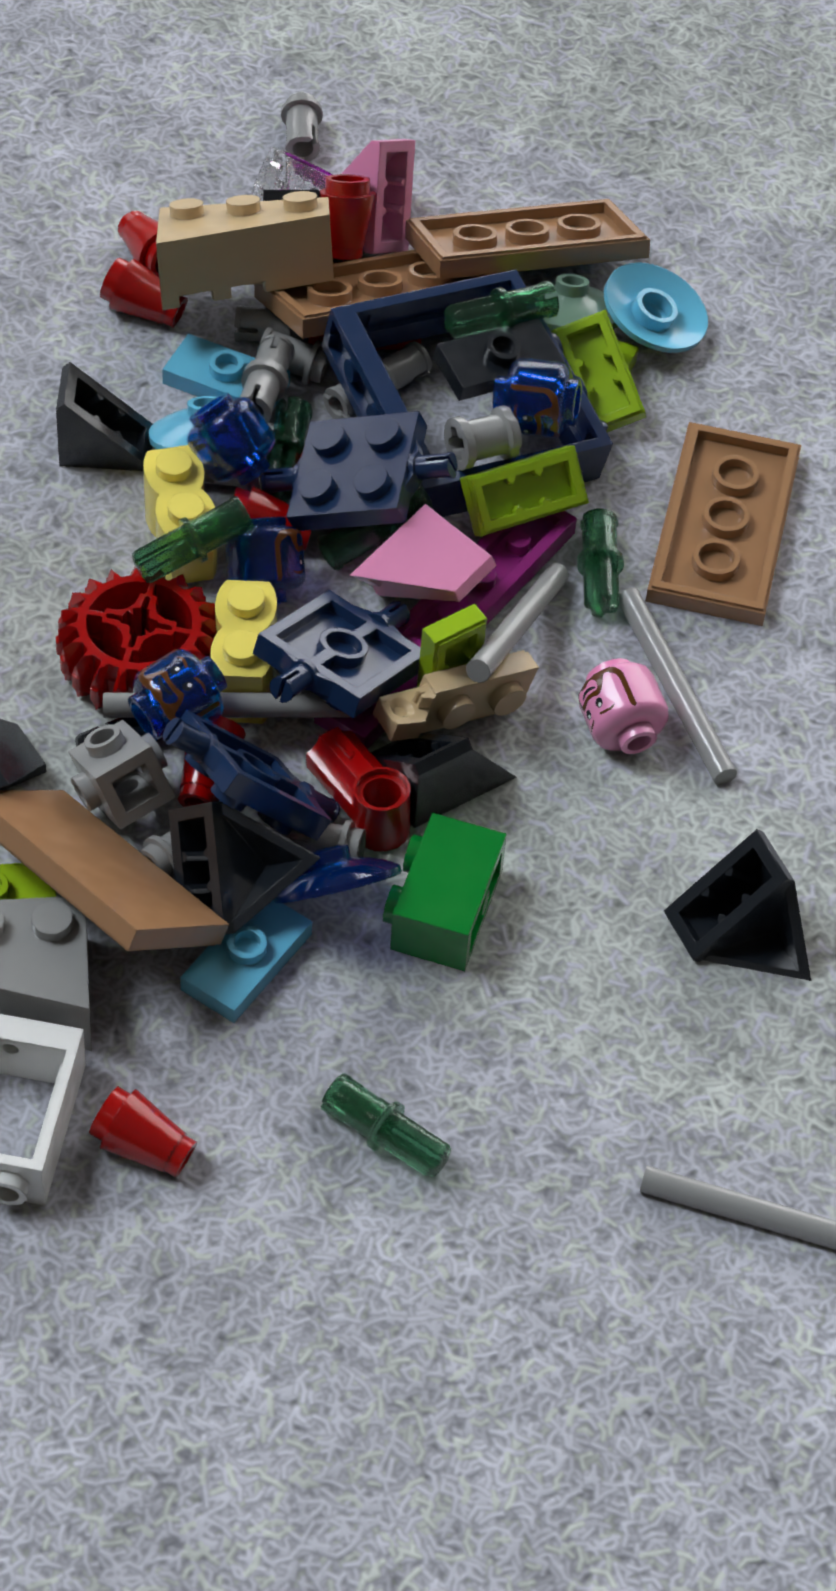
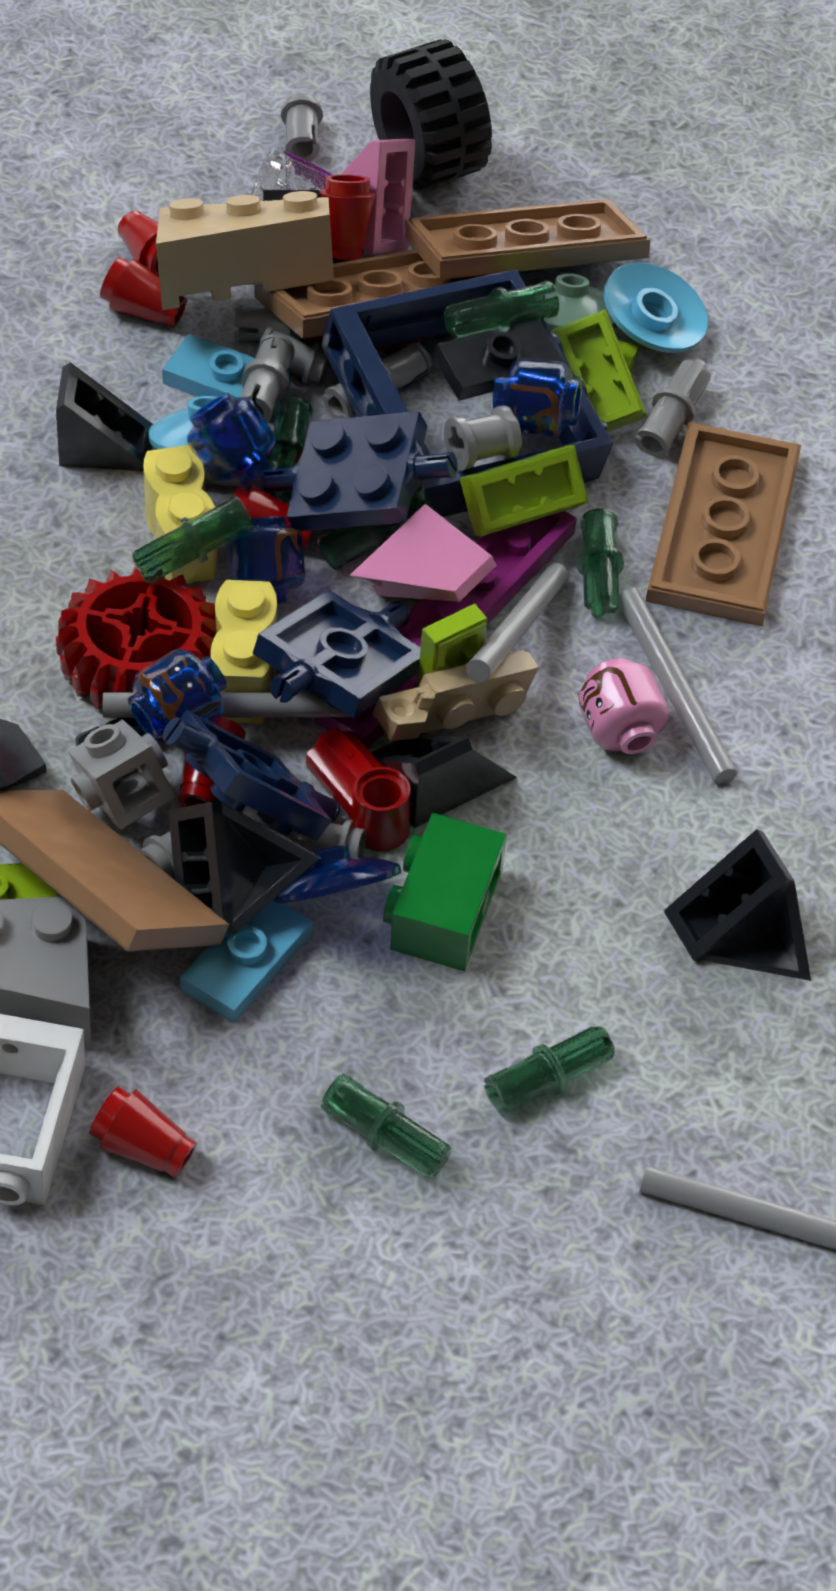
none -> black tyre [370,39,492,190]
none -> clear green axle [484,1026,615,1117]
none -> light grey axle [634,358,711,458]

